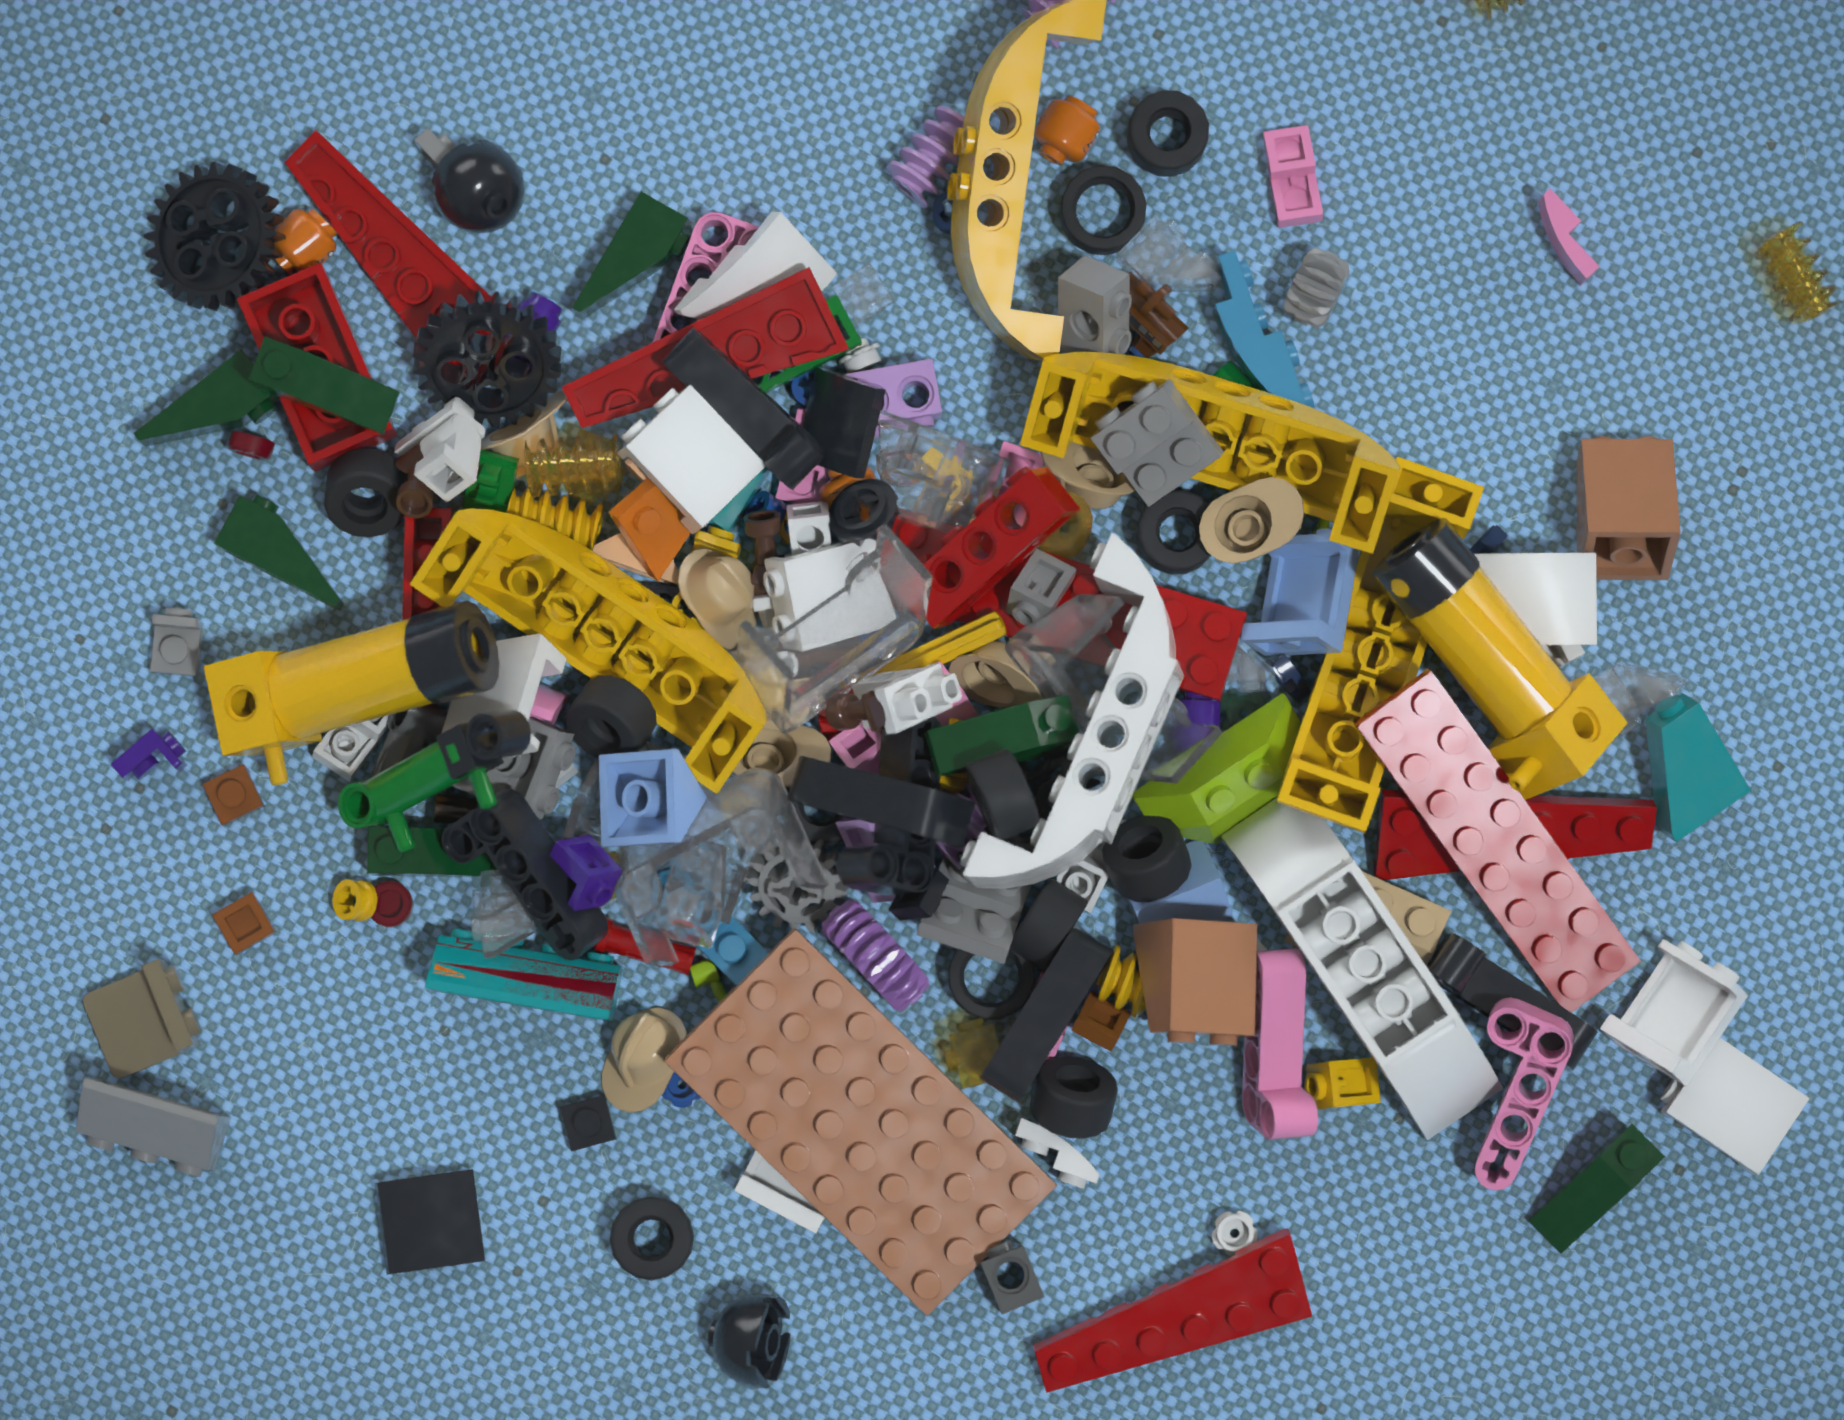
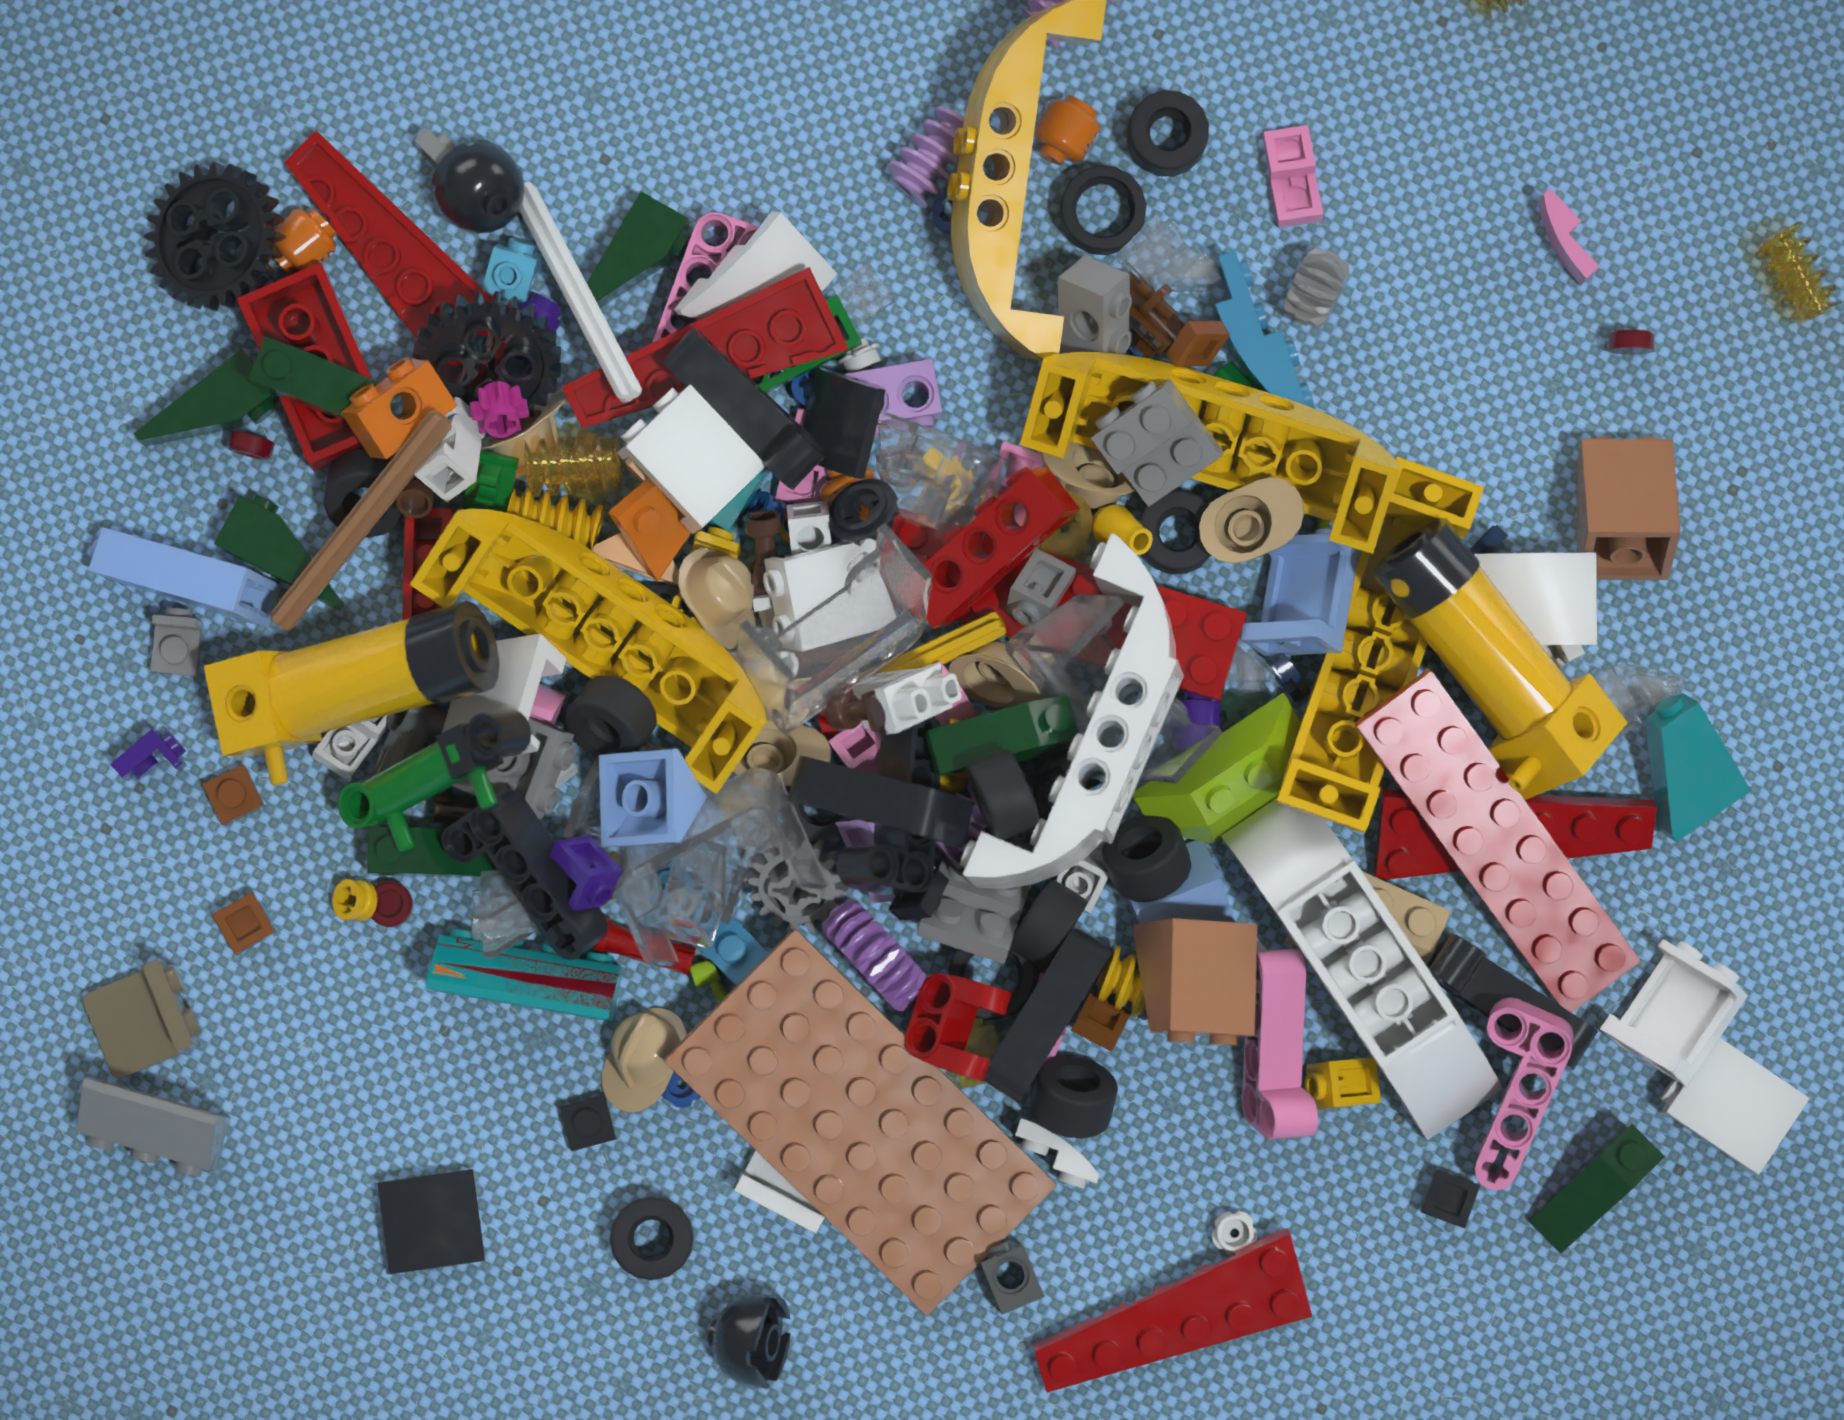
none -> light blue slope [88,527,282,629]
none -> medium nougat axle [271,410,452,631]
none -> orange brick [341,357,458,459]
none -> dark pink gear [470,381,529,438]
none -> medium azure bracket [482,238,544,303]
none -> white axle [519,182,642,403]
none -> red piece [905,973,1012,1082]
none -> yellow cone [1091,504,1153,555]
none -> dark orange plate [1166,321,1230,366]
none -> black plate [1420,1169,1480,1229]
none -> dark red tile [1608,330,1654,355]

